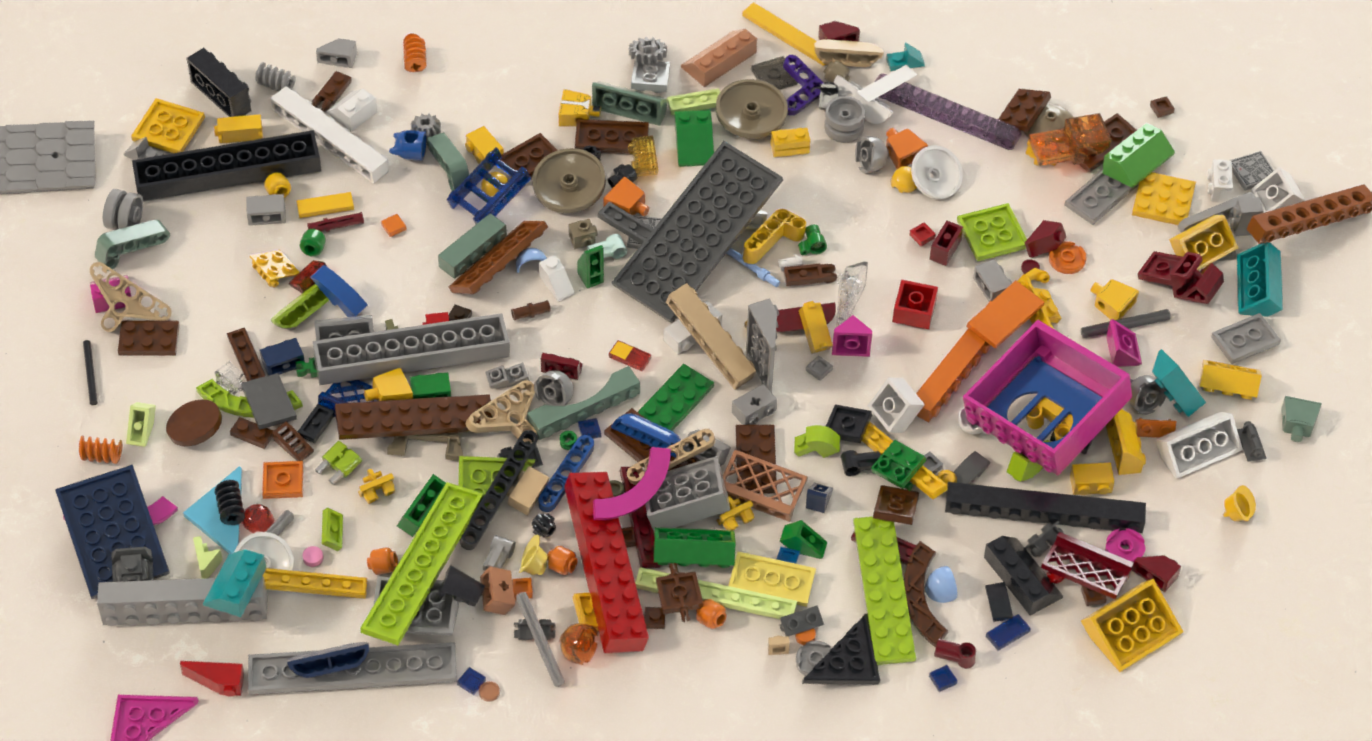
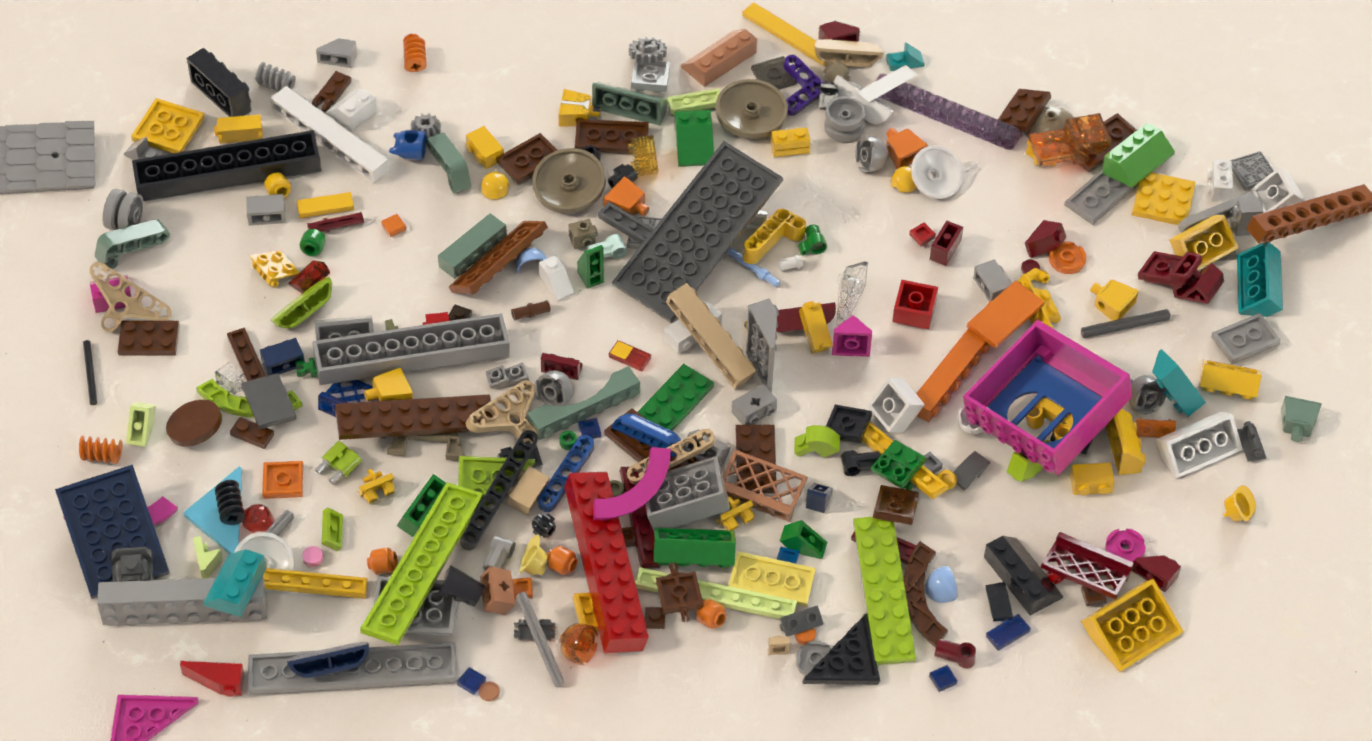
reddish brown slope [272,422,314,461] -> none
black plate [297,404,335,443] -> none
blue slope [311,265,368,317] -> none
green brick [410,372,451,399] -> none
clear blue fence [447,147,531,225] -> none
reddish brown hinge [783,263,838,286] -> none
light grey tile [806,355,833,381] -> none
black brick [945,482,1146,533] -> none
lime plate [957,203,1027,262] -> none
dark grey hinge [1024,521,1064,557] -> none
dark pink slope [1106,319,1142,367] -> none
reddish brown plate [1150,96,1175,118] -> none

